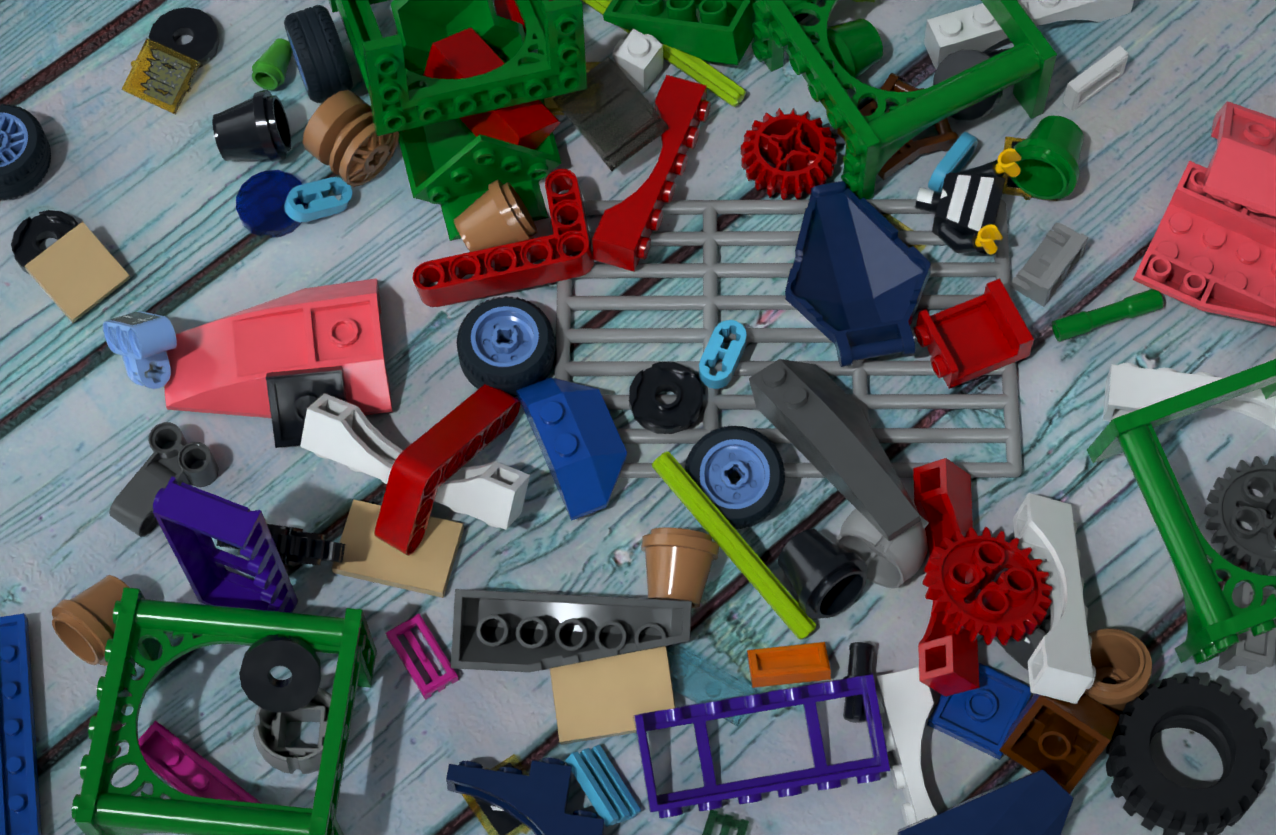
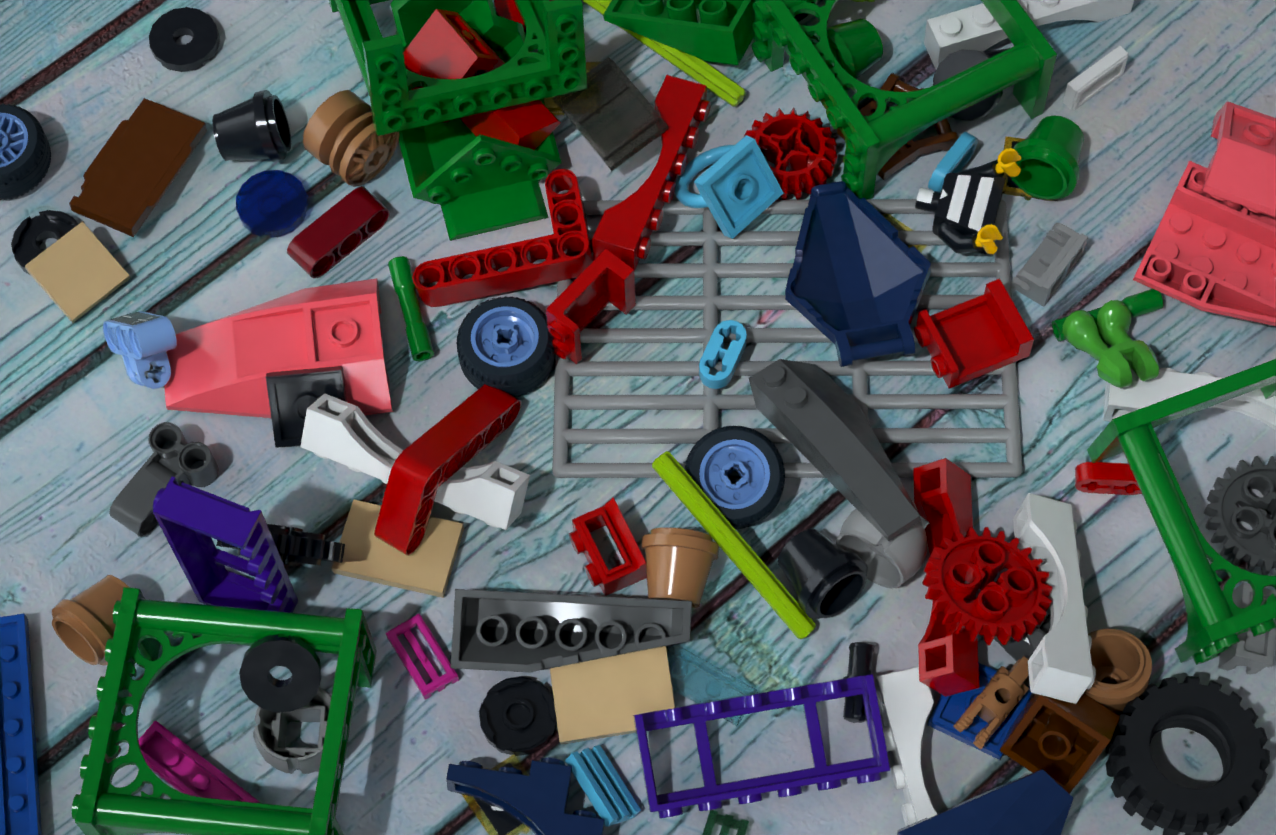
piece [121,38,201,114] -> none
bright green cone [252,38,293,90] -> none
black wheel [284,5,353,103] -> none
medium azure beam [284,177,352,222] -> none
medium nougat piece [454,179,538,252] -> none
blue wedge [516,378,627,521] -> none
white brick [612,29,663,93] -> none
black tile [629,362,703,434] -> none
orange tile [747,642,831,688] -> none
none -> reddish brown piece [69,98,207,237]
none -> dark red beam [287,186,390,279]
none -> green piece [388,256,434,362]
none -> red panel [403,9,498,123]
none -> black tile [479,676,557,756]
none -> red panel [546,249,636,364]
none -> red window [569,497,647,596]
none -> medium azure tile [675,135,784,239]
none -> medium nougat hinge [953,656,1029,749]
none -> bright green piece [1062,300,1159,389]
none -> red beam [1075,462,1142,495]

